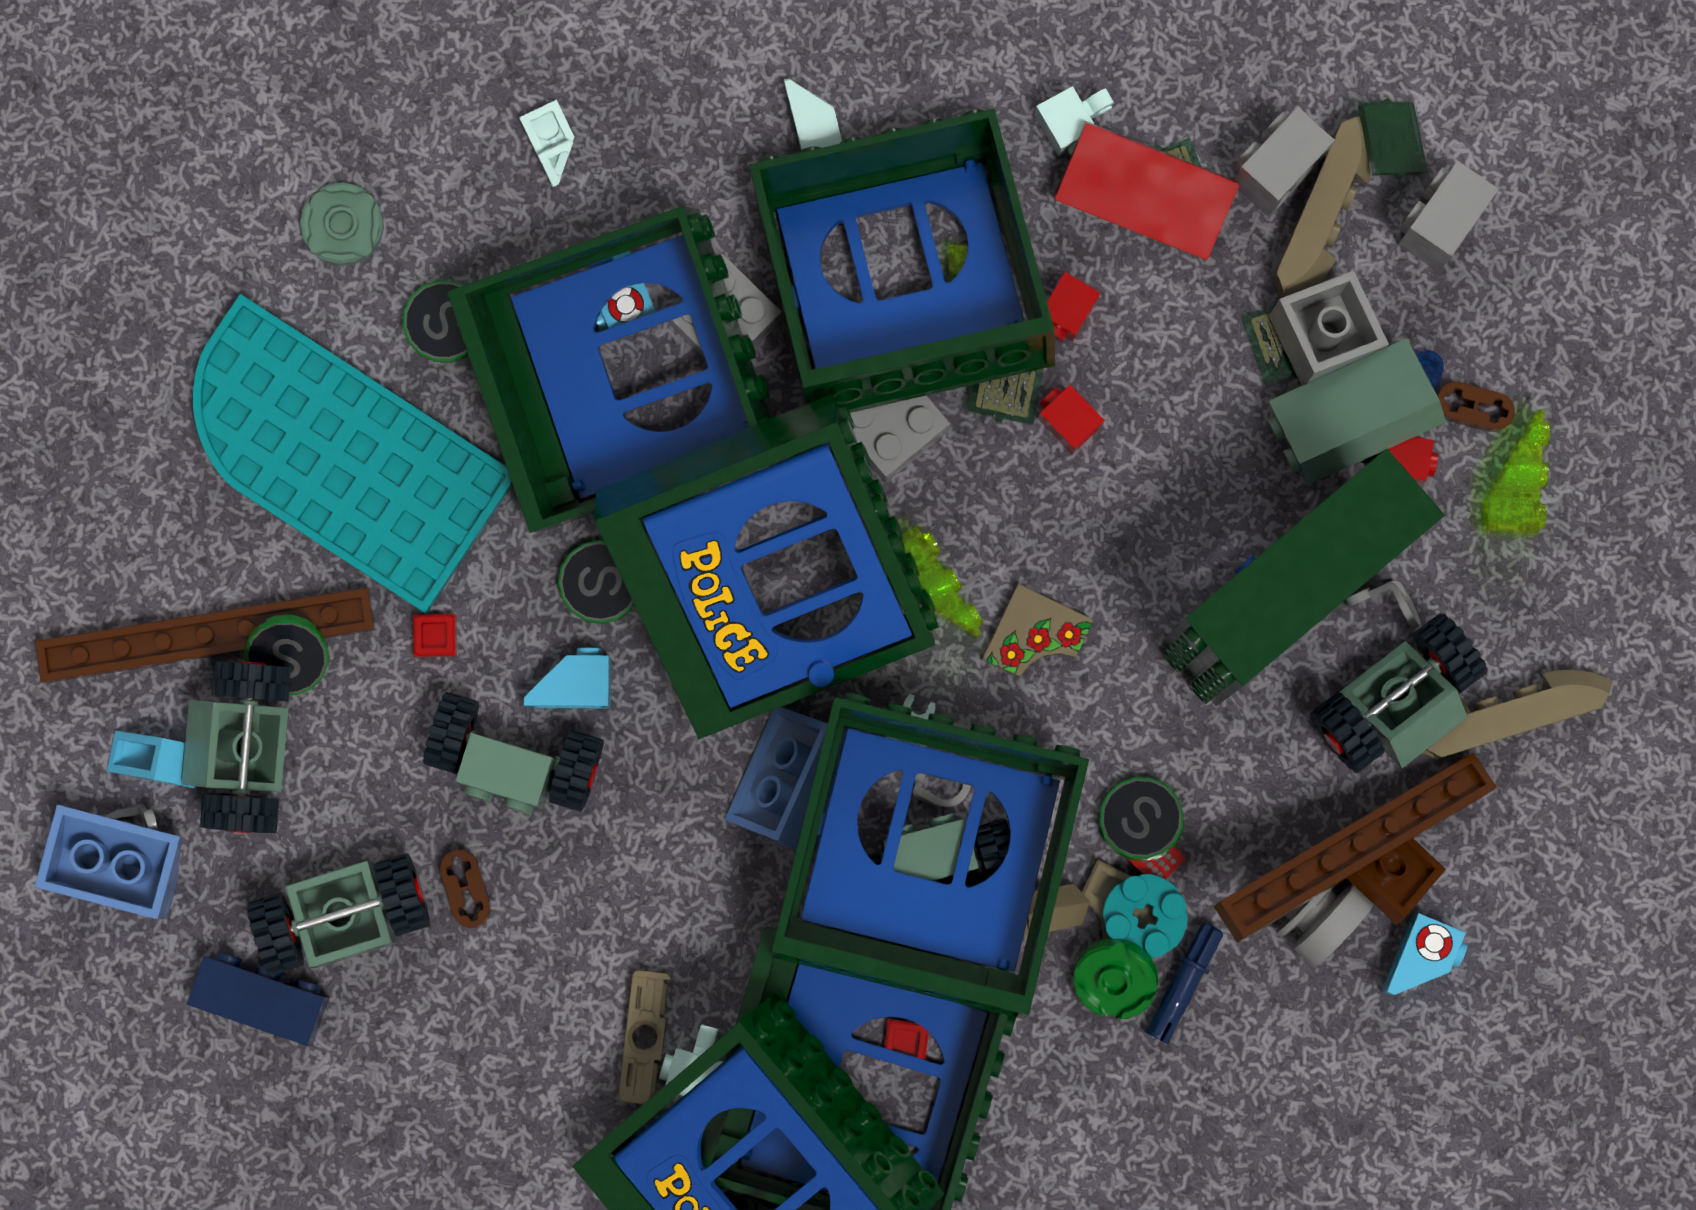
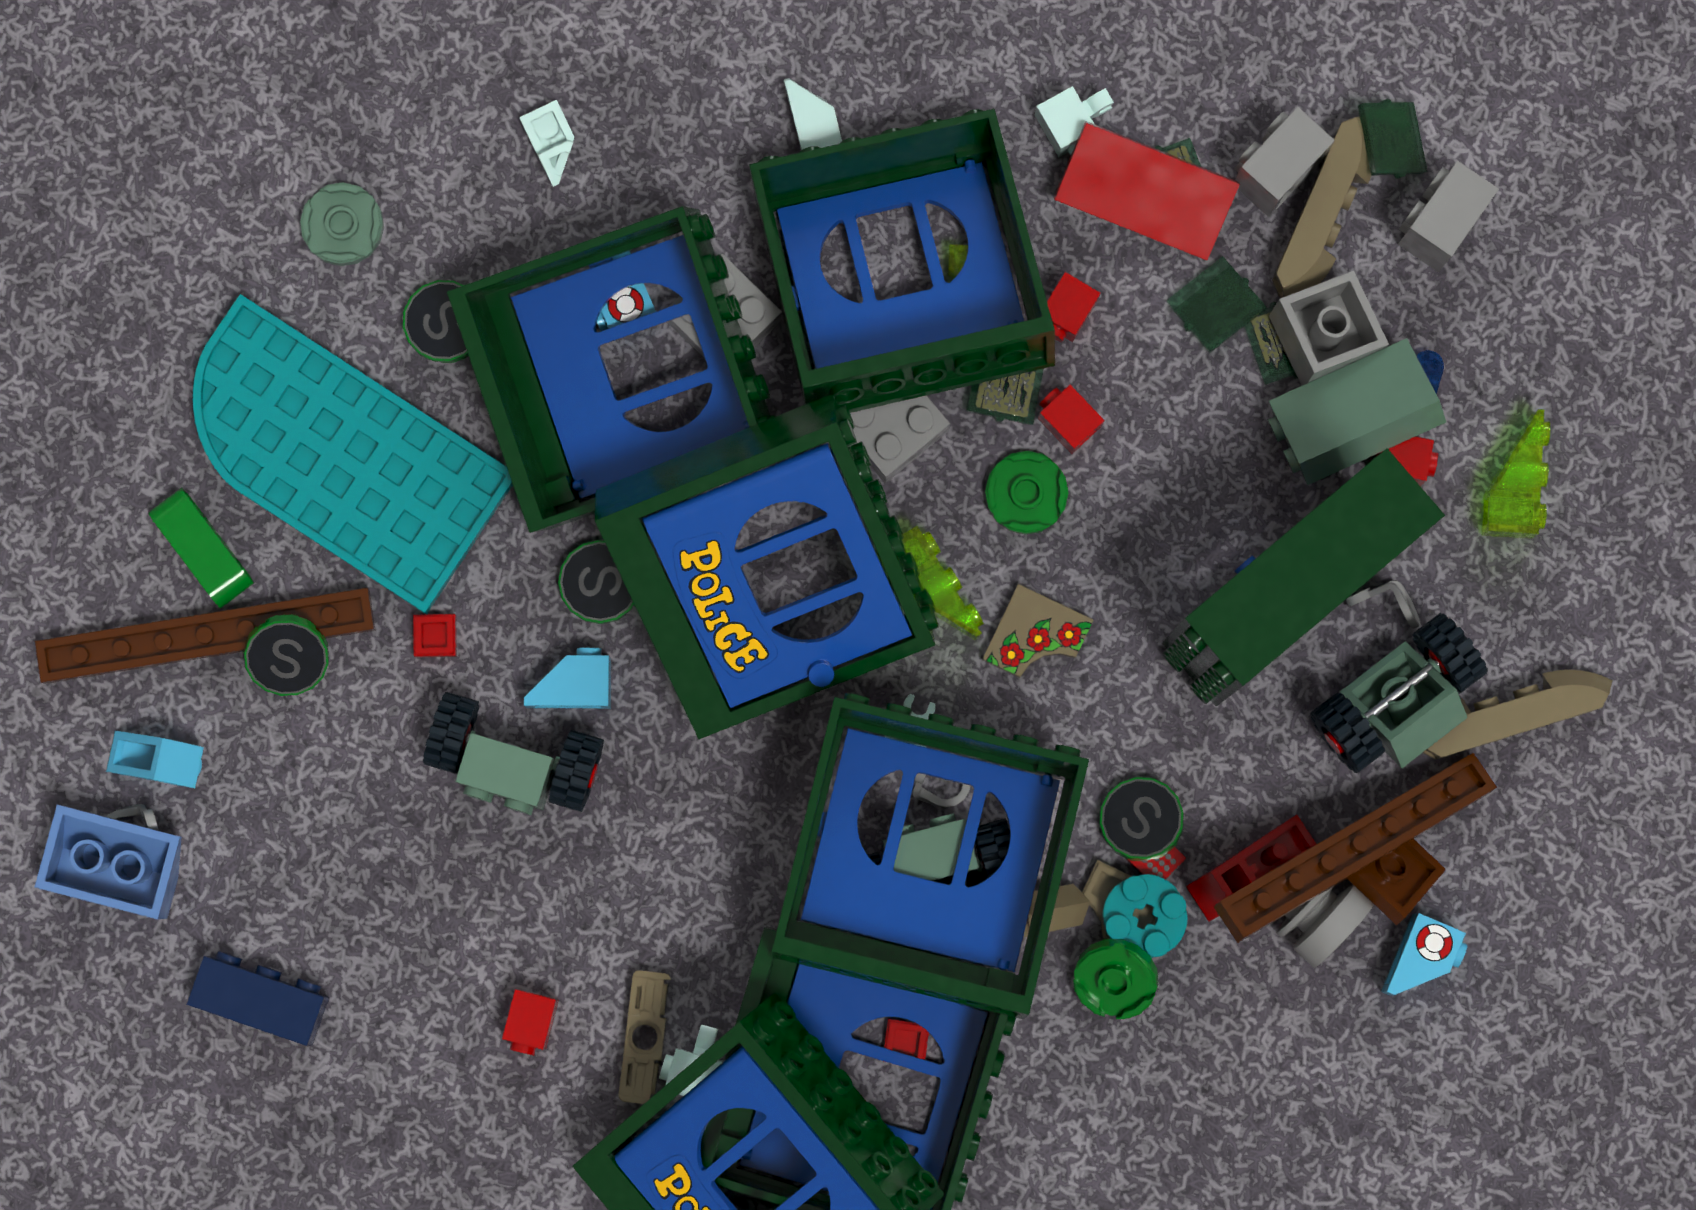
brick [182,661,291,833] -> none
brick [247,853,430,976] -> none
reddish brown beam [440,849,492,928] -> none
medium blue slope [724,707,847,852] -> none
dark blue axle [1144,923,1223,1045] -> none
reddish brown beam [1437,382,1515,432] -> none
none -> green beam [148,487,254,608]
none -> red brick [502,989,559,1056]
none -> green tile [985,451,1069,535]
none -> clear green piece [1167,256,1266,353]
none -> red slope [1186,814,1316,922]

